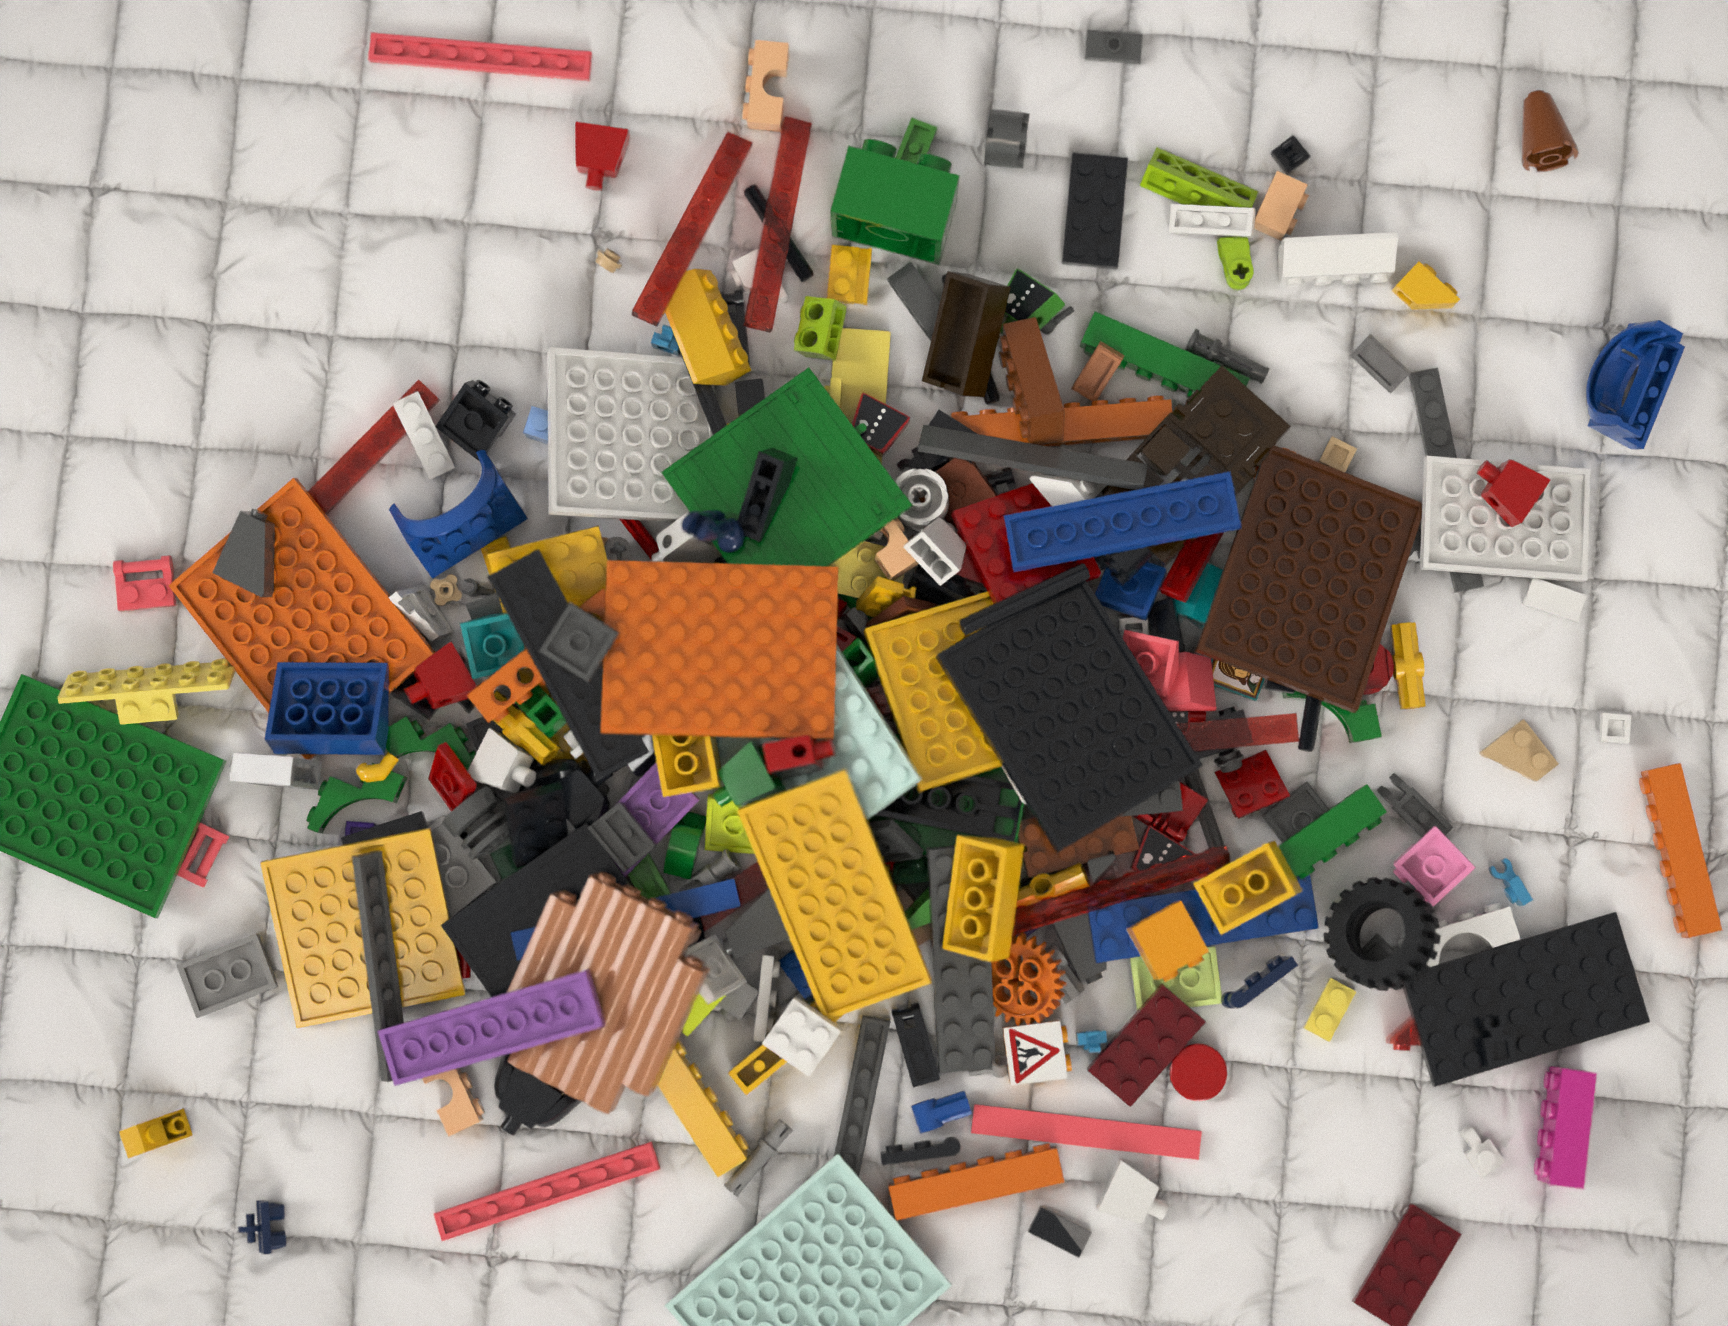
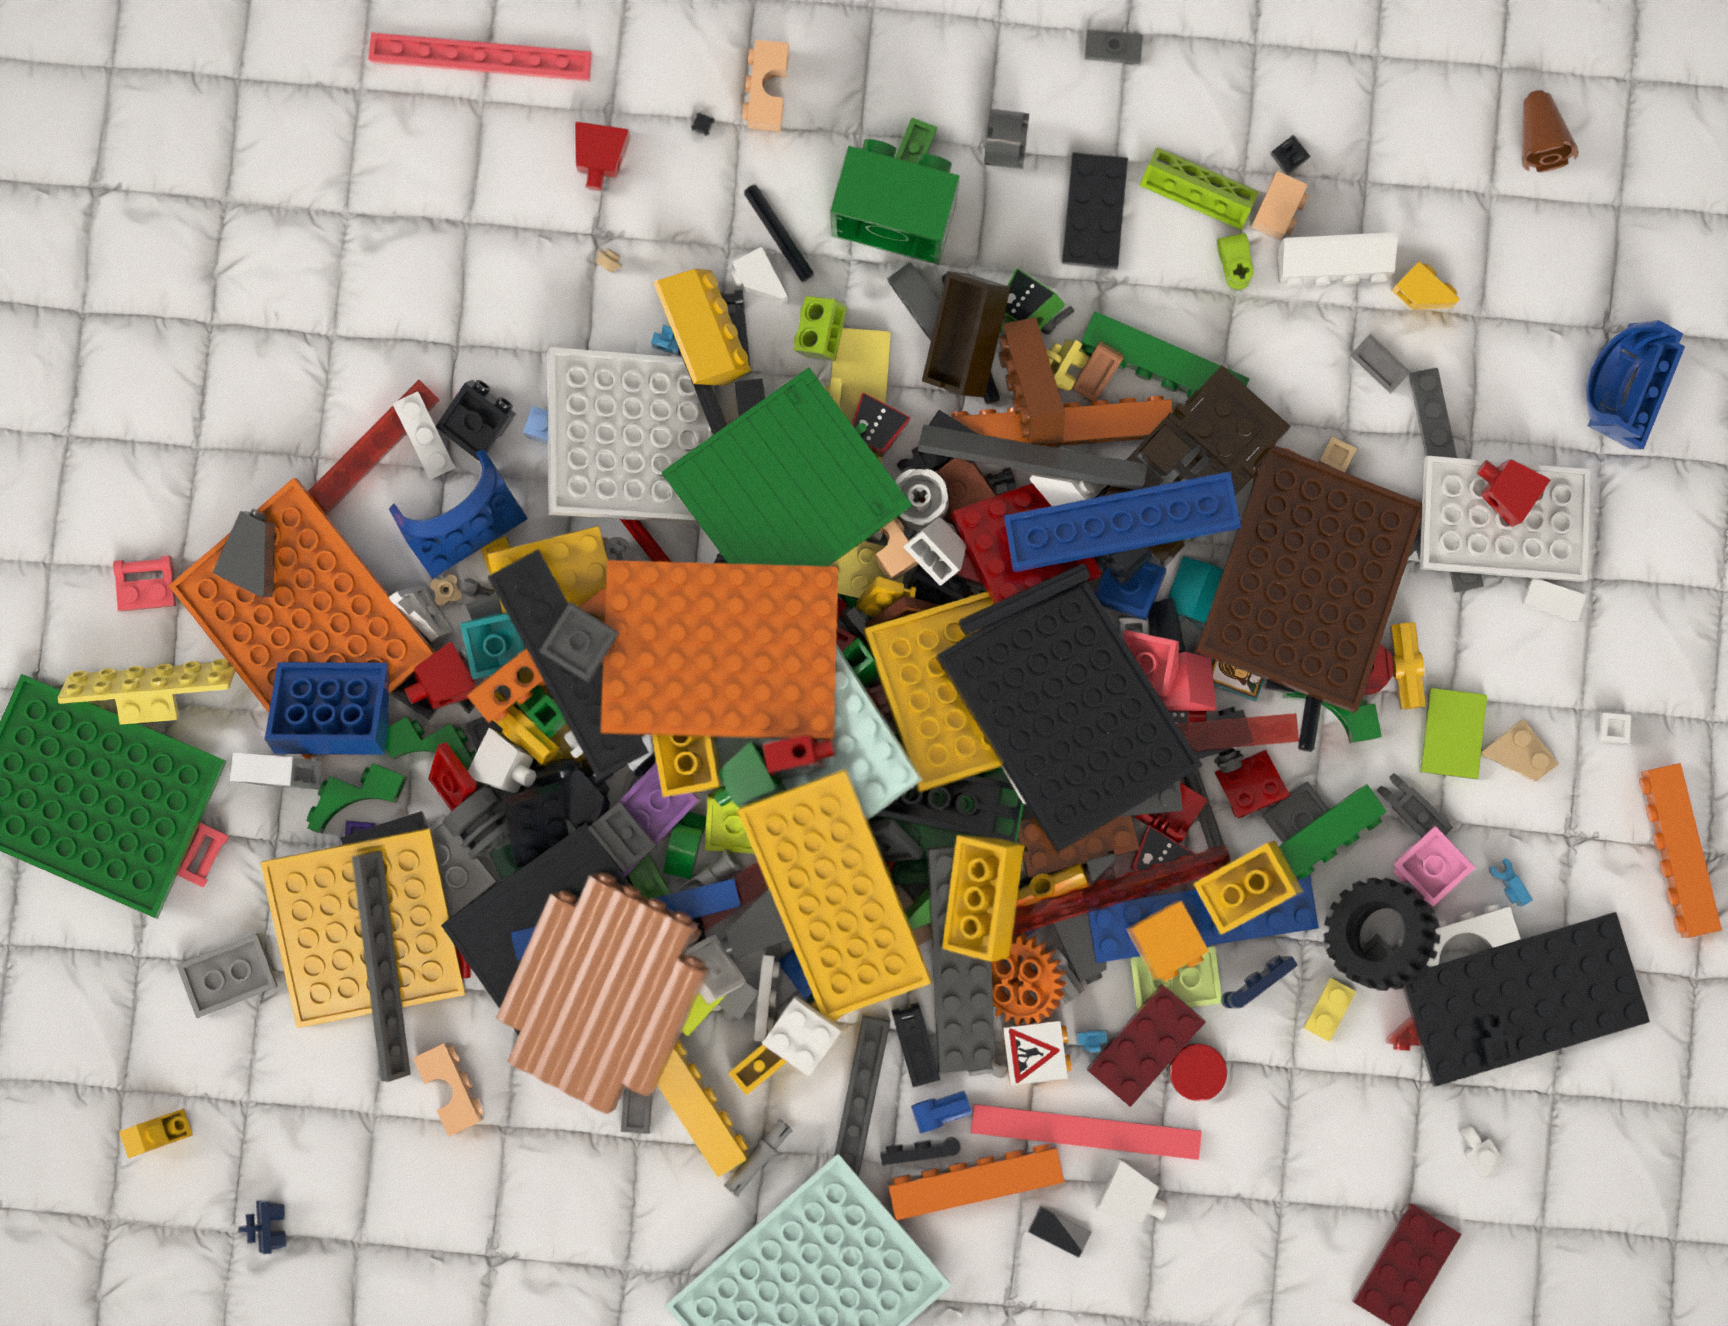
yellow arm [356,752,399,782] -> none
medium lavender plate [378,969,606,1086] -> none
coral tile [434,1141,661,1241] -> none
black torso [494,1053,582,1135] -> none
clear red plate [632,131,753,327] -> none
white torso [652,513,722,563] -> none
dark blue piece [681,510,744,553] -> none
black slope [738,448,798,542] -> none
clear red plate [743,116,812,333] -> none
yellow plate [827,245,872,305] -> none
red tile [1159,532,1224,603] -> none
white plate [1169,204,1256,238] -> none
dark grey pin [1185,328,1270,384] -> none
dark pink brick [1534,1066,1597,1189] -> none
none -> flat silver tile [621,1087,653,1134]
none -> black piece [691,112,715,136]
none -> light yellow hips [1046,340,1089,391]
none -> lime tile [1420,688,1487,779]

